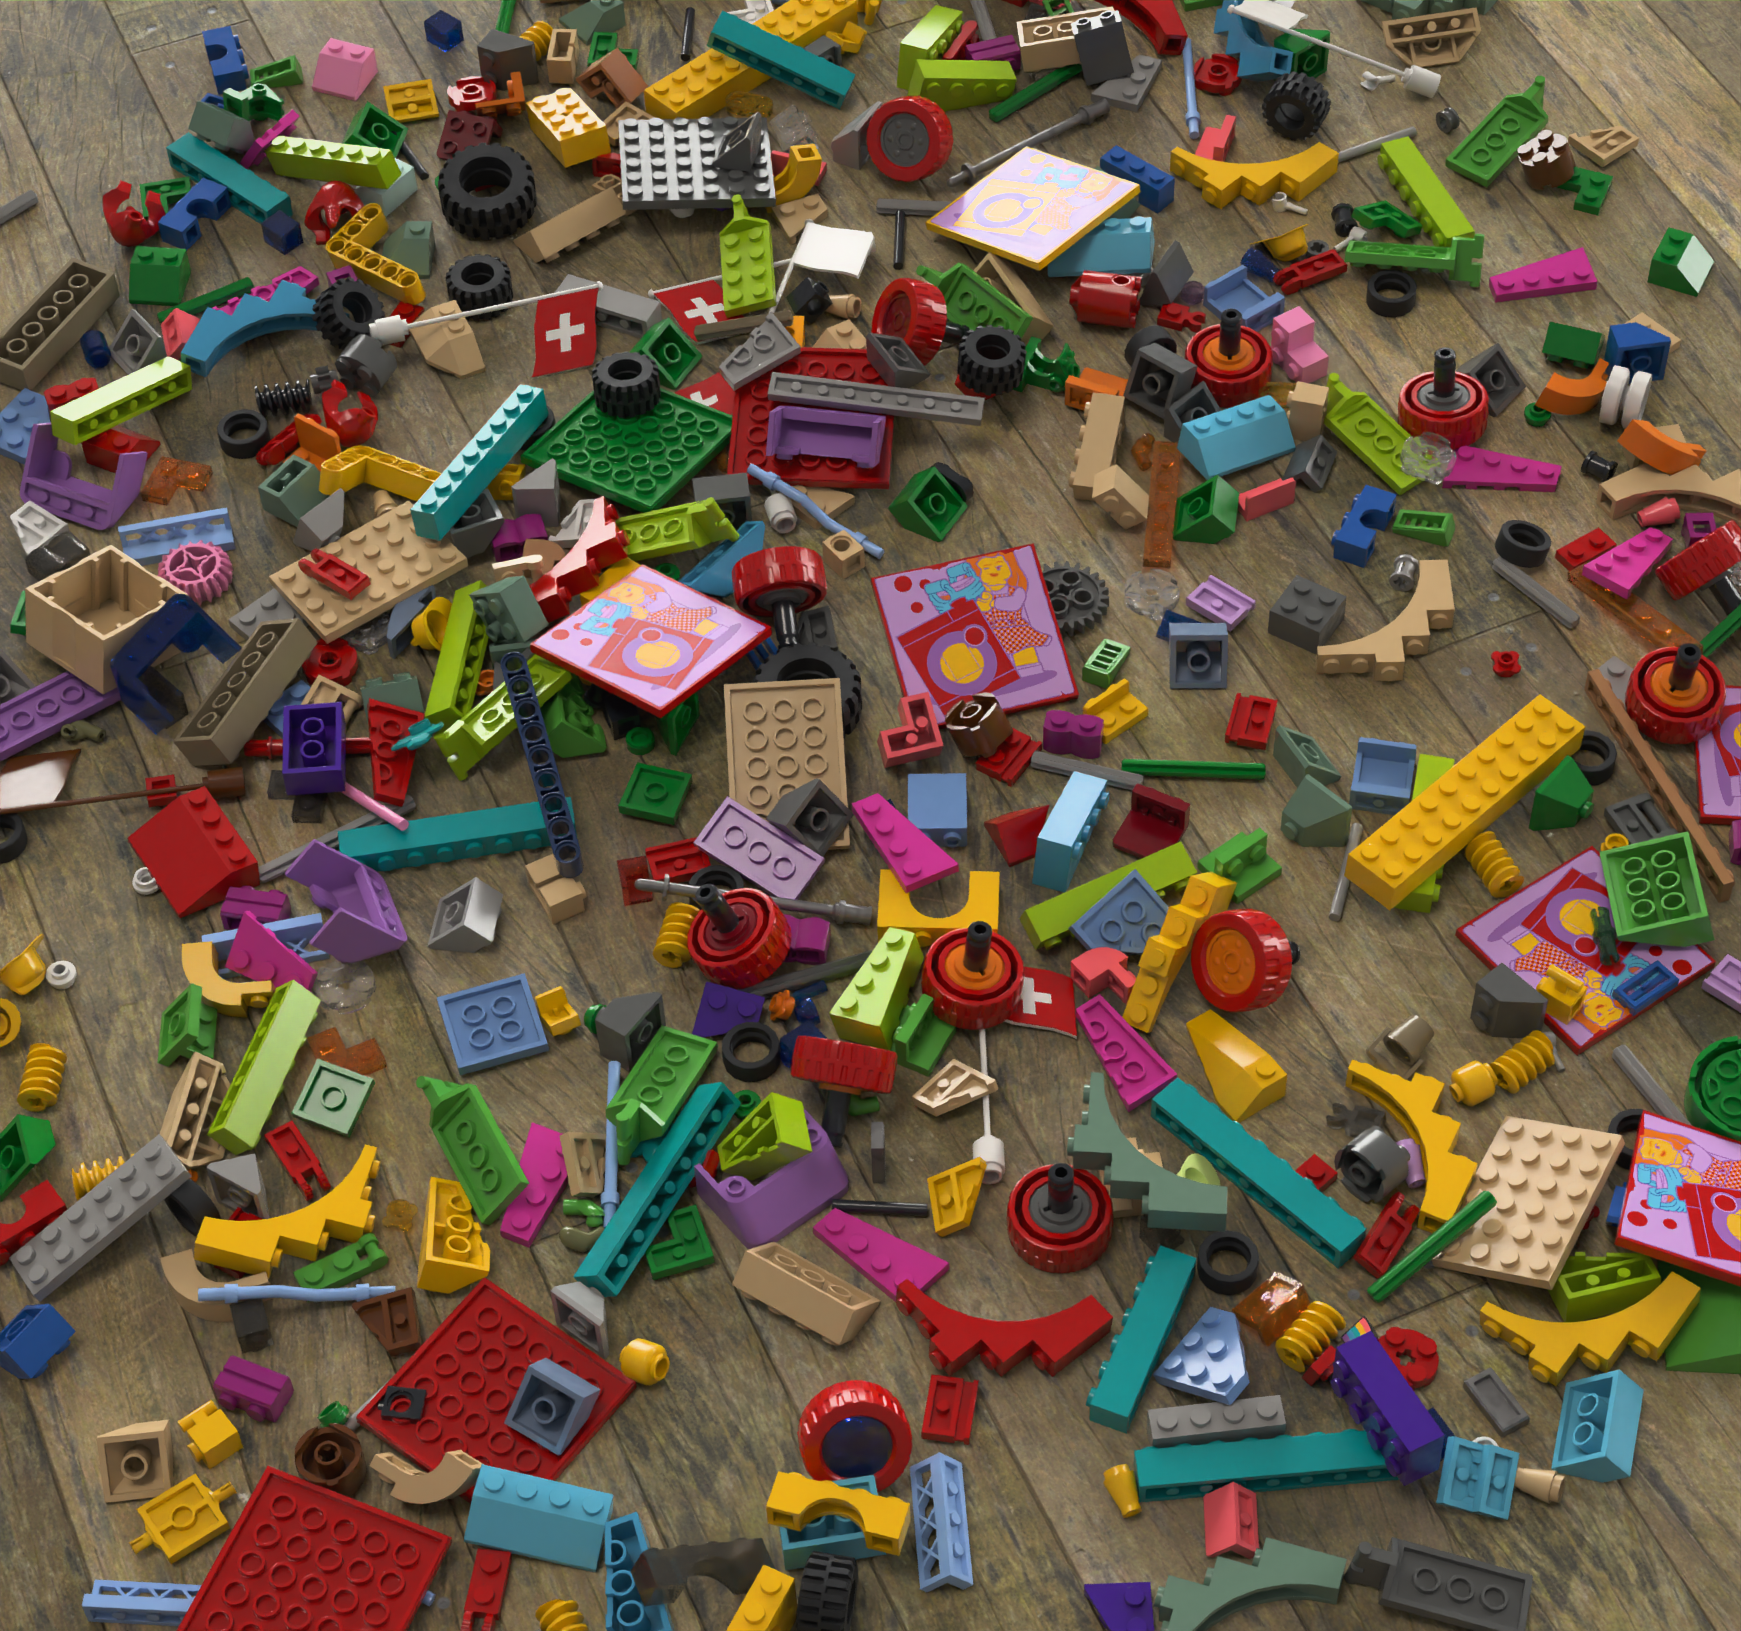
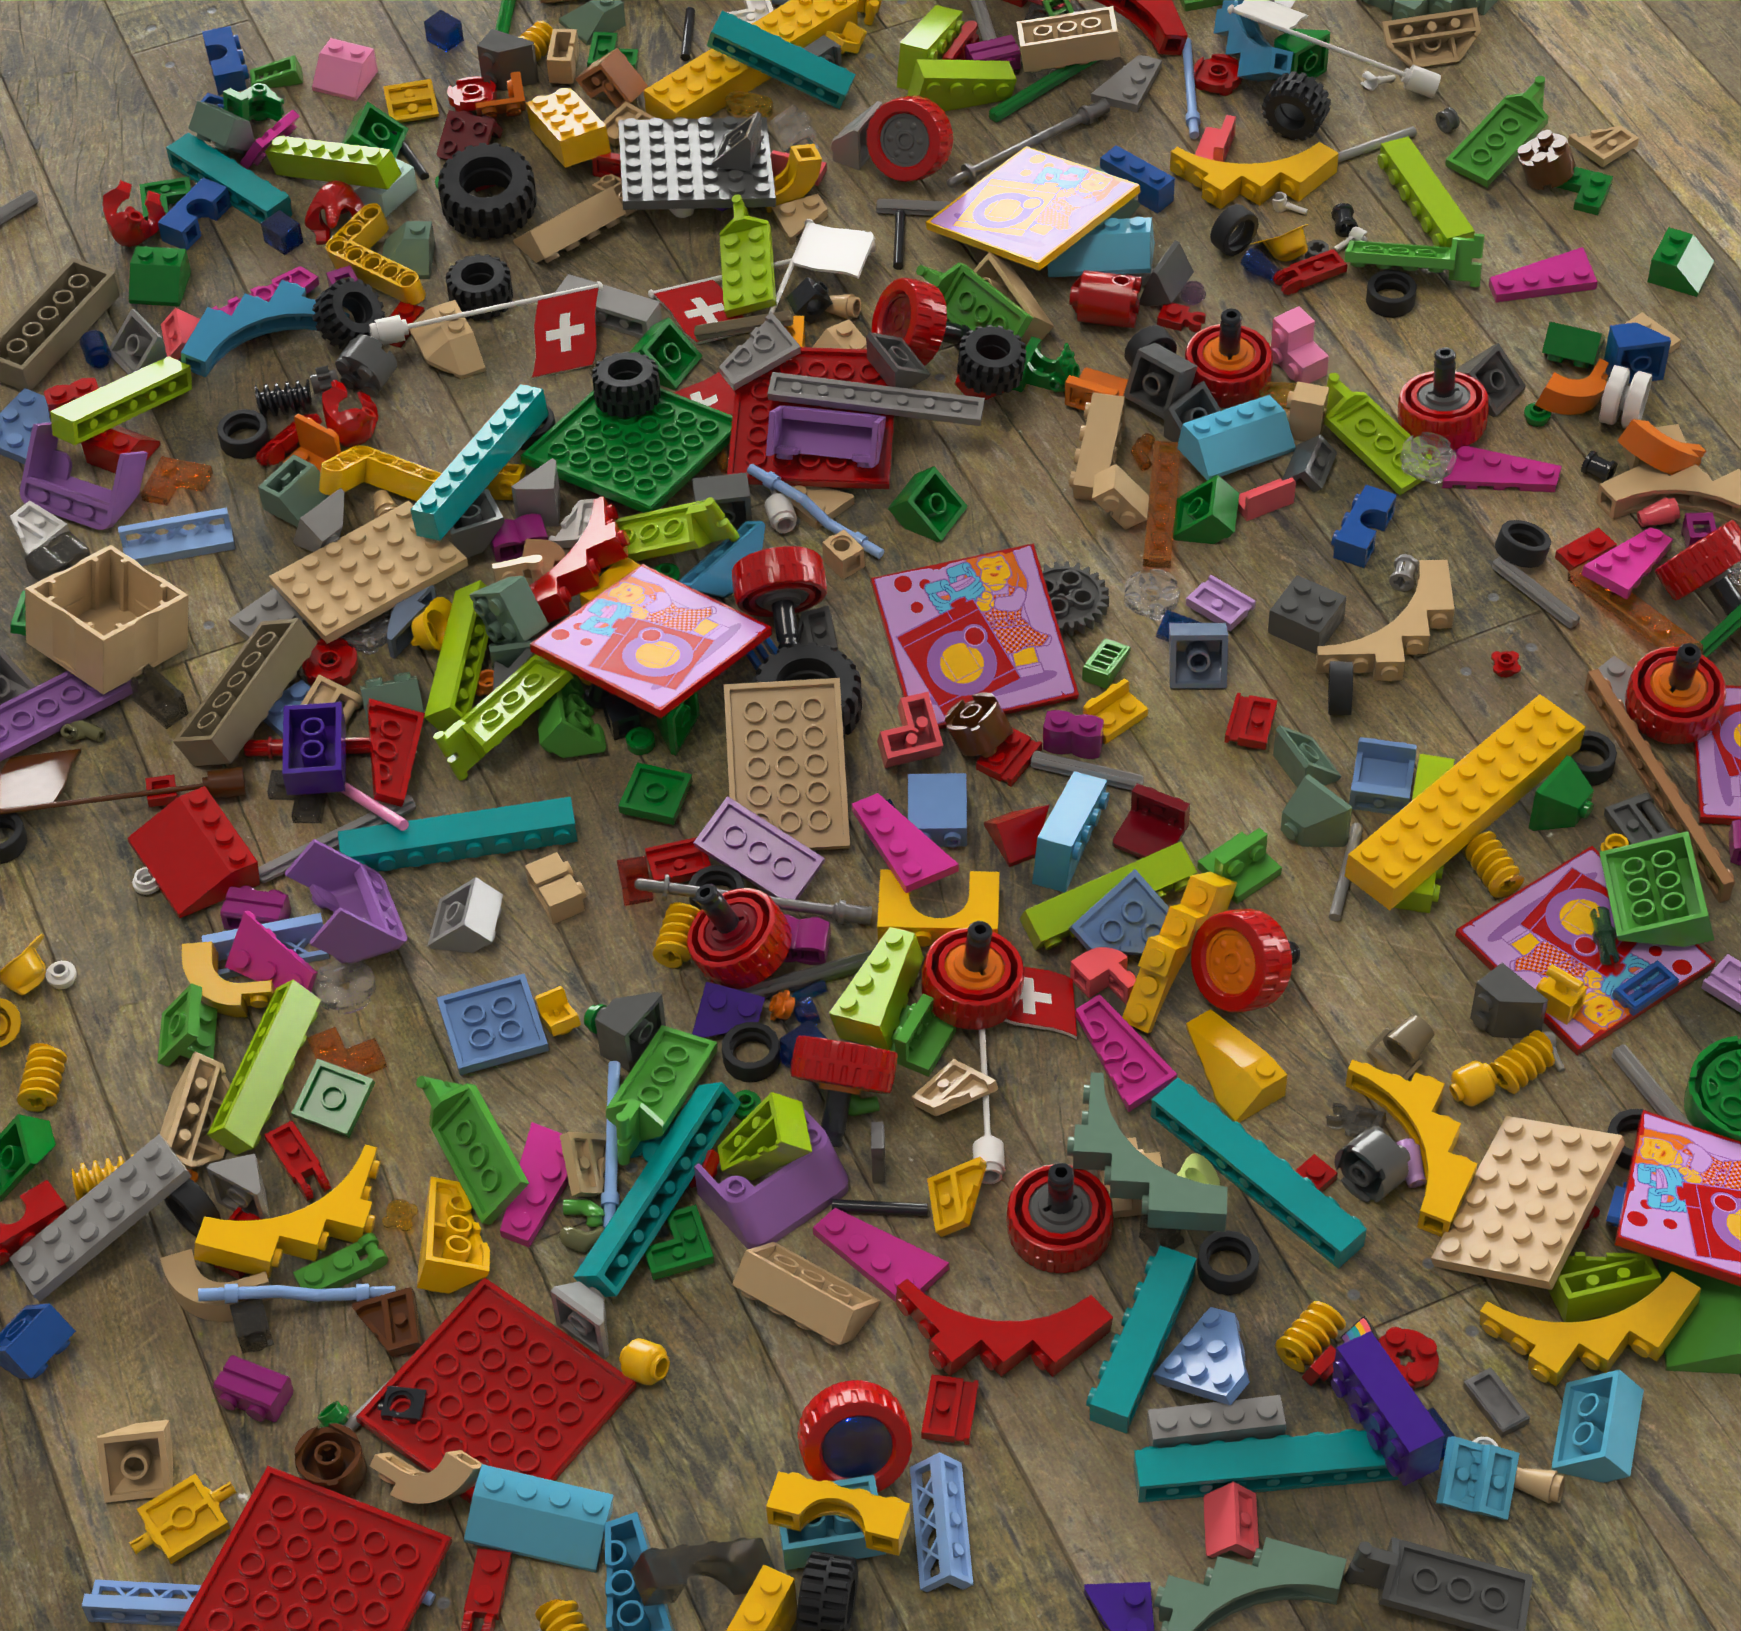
clear blue windscreen [110,594,242,734] -> none
green axle [157,277,254,324] -> none
bright pink gear [157,540,233,607] -> none
yellow brick [177,1400,243,1470] -> none
red hinge [298,548,371,600] -> none
teal plate [391,718,444,751] -> none
dark blue beam [501,652,584,878] -> none
sand blue slope [504,1358,601,1456] -> none
dark grey slope [766,778,854,857] -> none
black plate [930,462,974,502] -> none
dark grey panel [1071,10,1134,86] -> none
yellow cone [1103,1464,1142,1518] -> none
green axle [1121,759,1266,779] -> none
medium blue panel [1203,265,1285,331] -> none
clear orange bracket [1232,1271,1310,1346] -> none
green plate [1351,200,1423,238] -> none
red hinge [1353,1192,1420,1278] -> none
green axle [1367,1191,1497,1303] -> none
bright green slope [1392,509,1455,546] -> none
none -> black tyre [1210,204,1259,256]
none -> black tyre [1328,661,1353,715]

